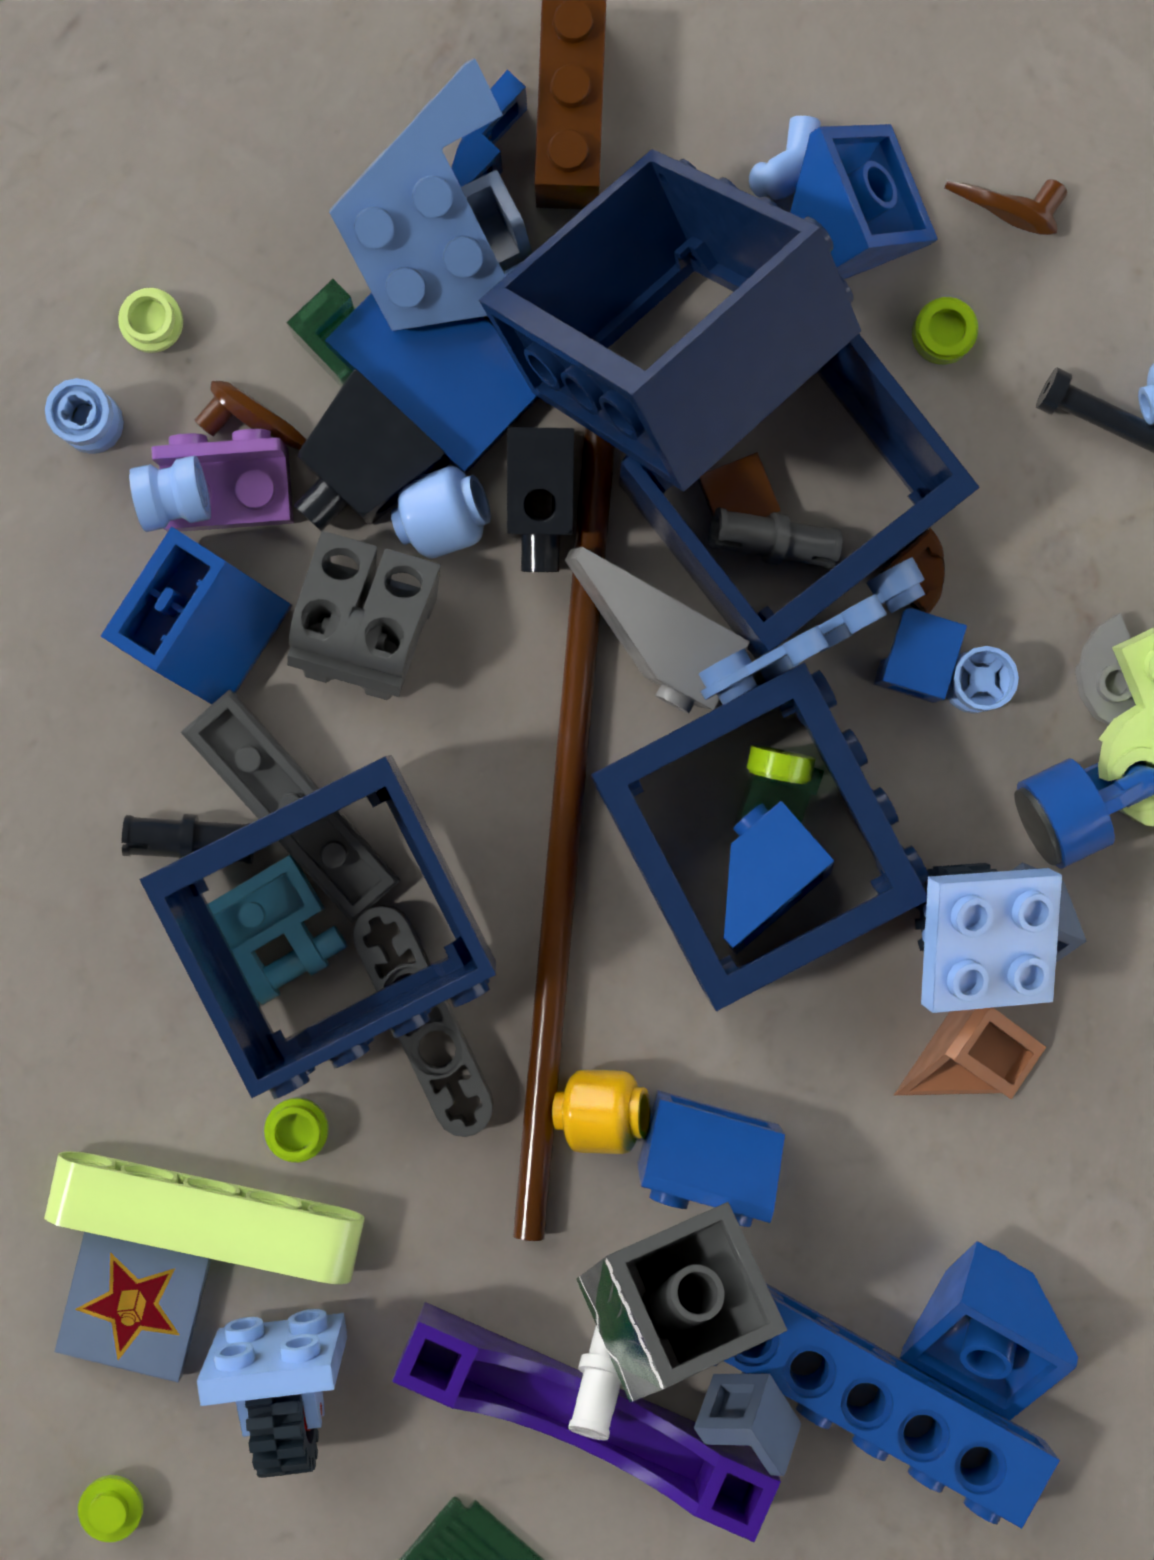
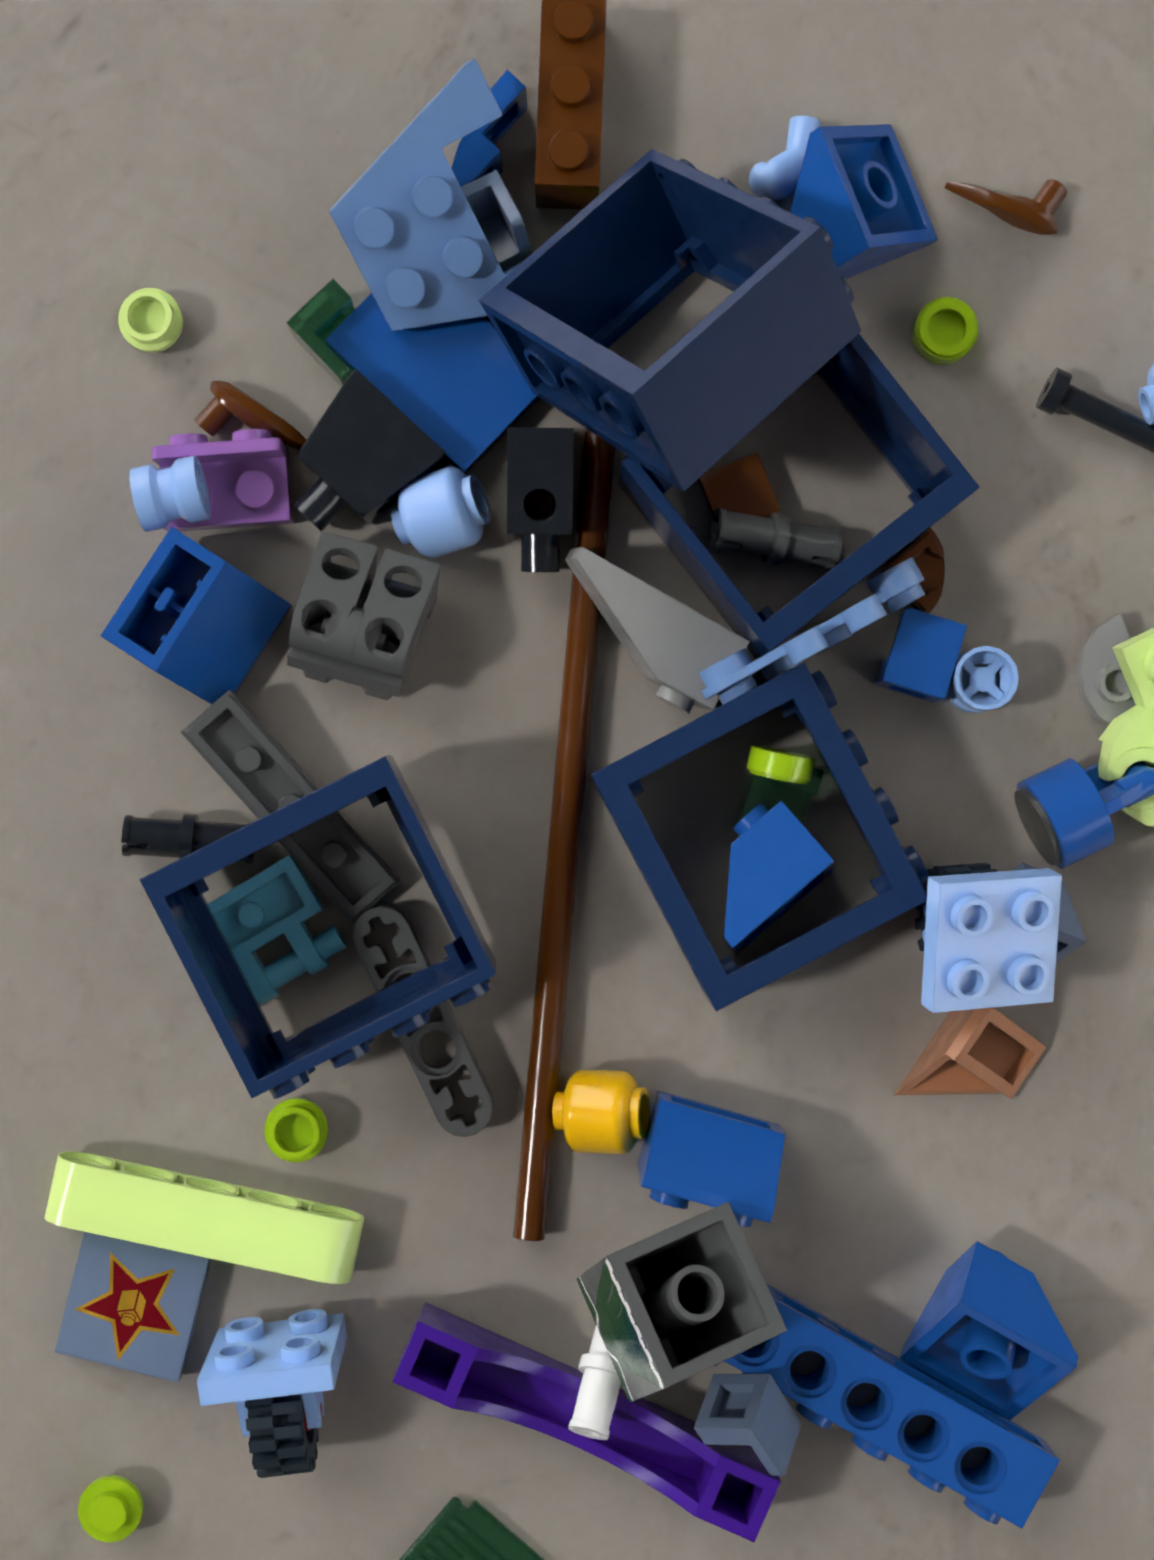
light blue wheel [45,378,124,454] -> none

